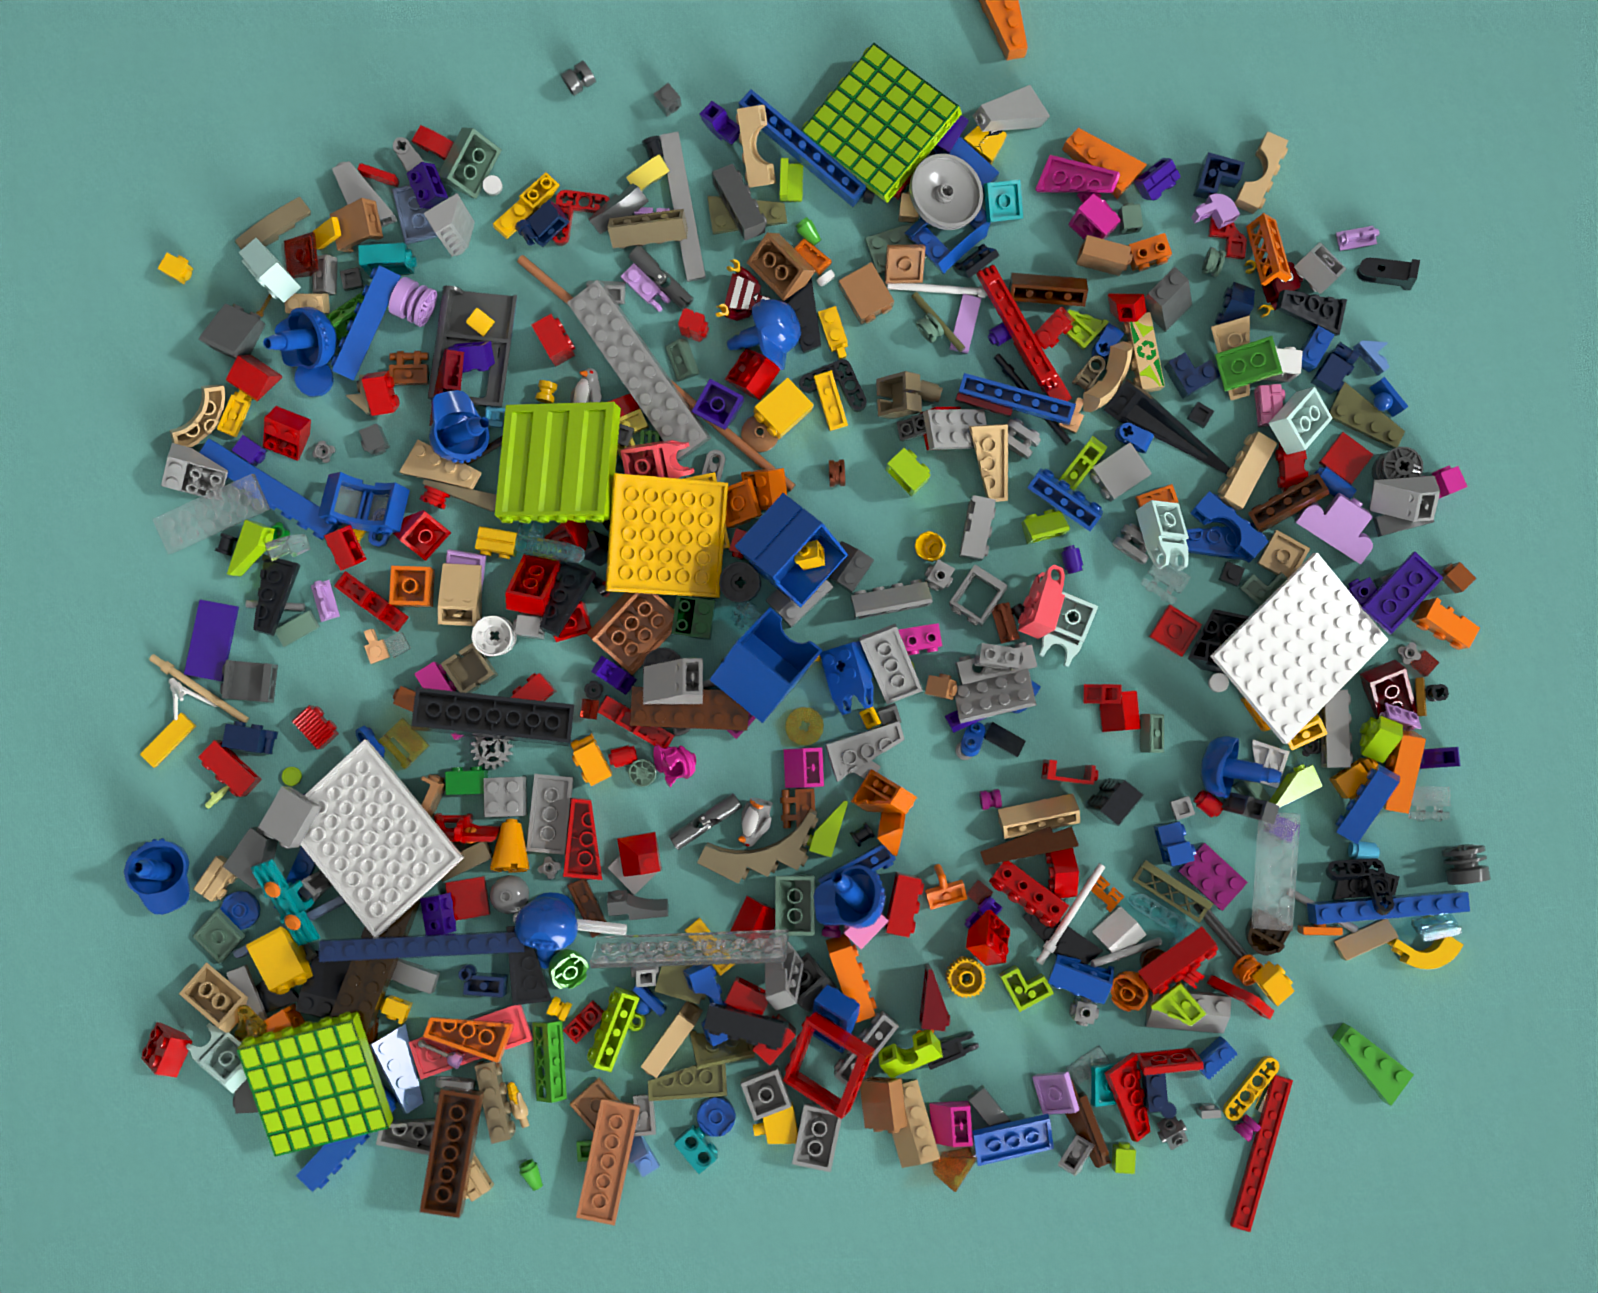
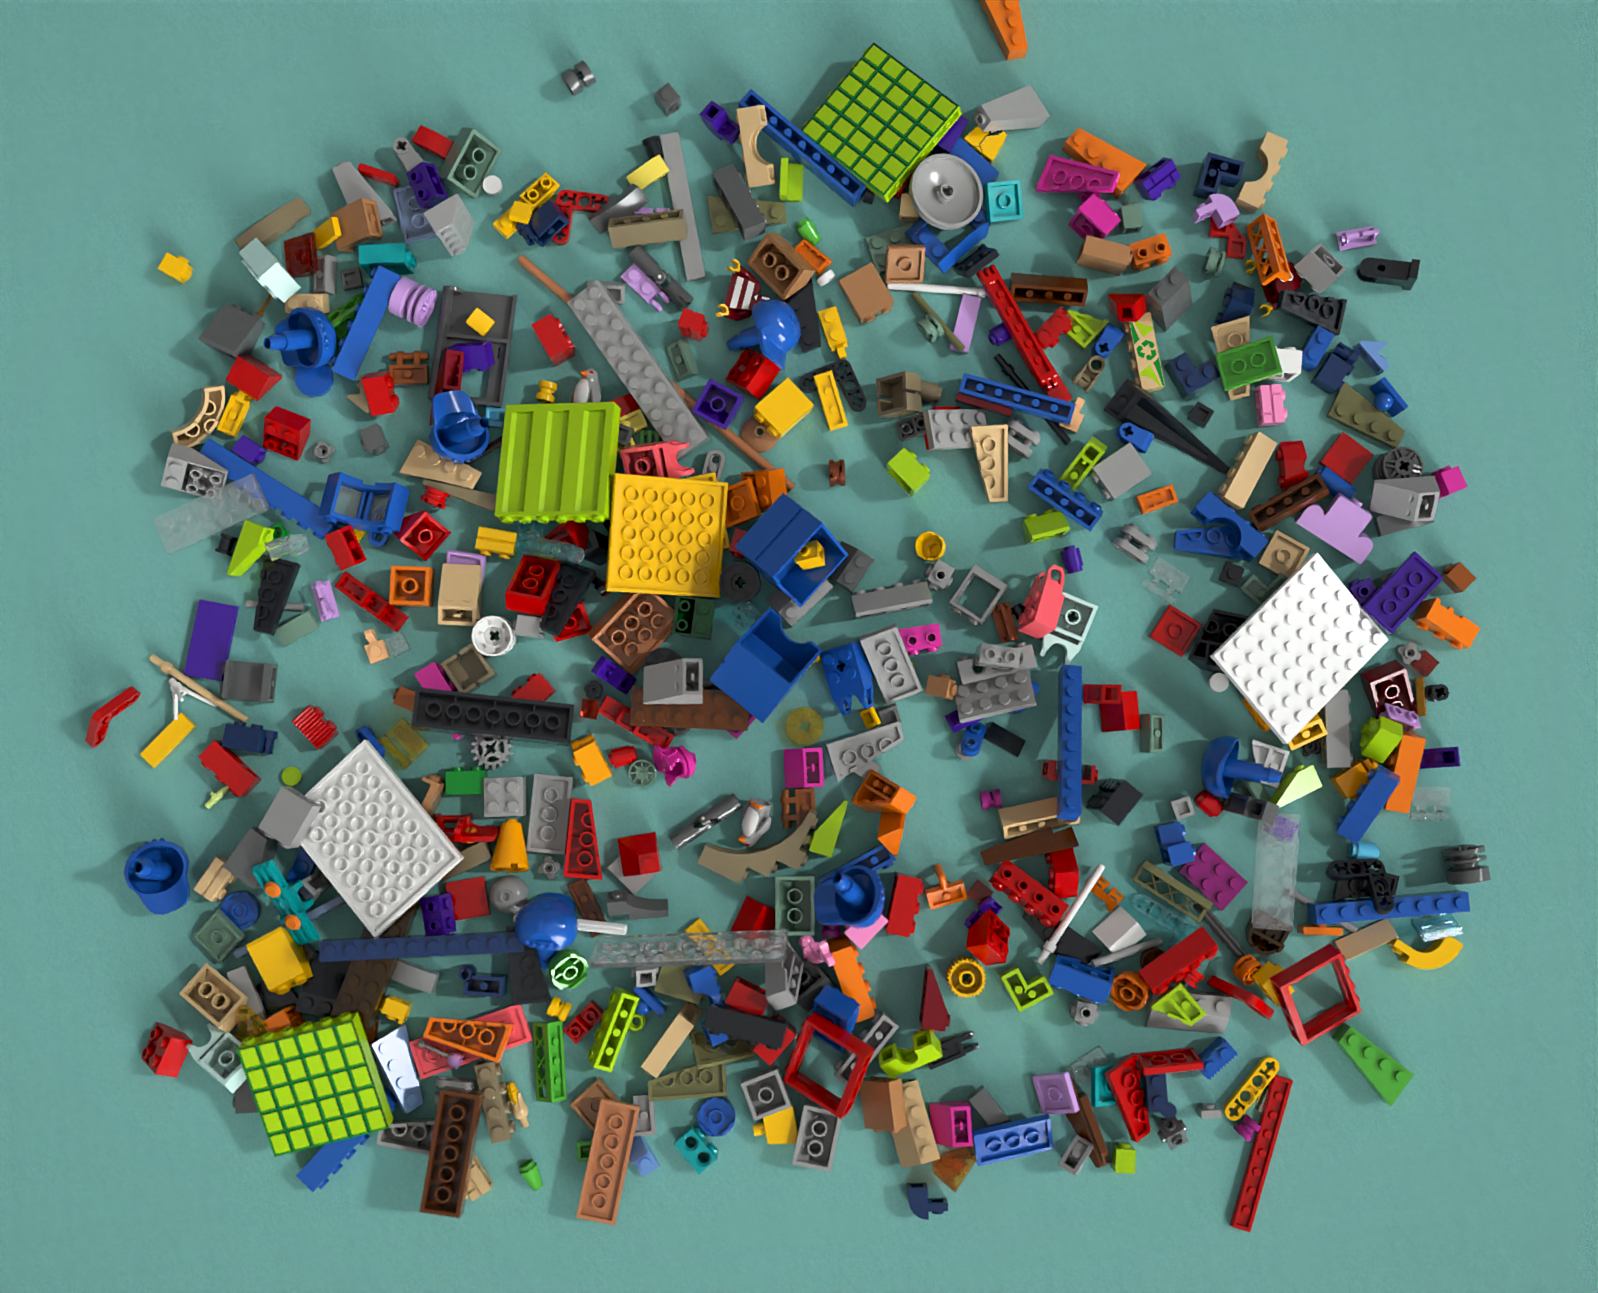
black bush [850,822,875,847] -> none
light grey wedge [959,495,996,561] -> none
tan brick [1083,341,1133,412] -> none
light aqua brick [1136,500,1189,571] -> none
light aqua brick [1269,387,1333,454] -> none
none -> red beam [85,686,141,748]
none -> yellow tile [509,201,534,224]
none -> bright pink animal [799,936,836,967]
none -> dark blue brick [907,1182,948,1220]
none -> blue brick [1057,665,1082,821]
none -> red window [1270,943,1362,1046]

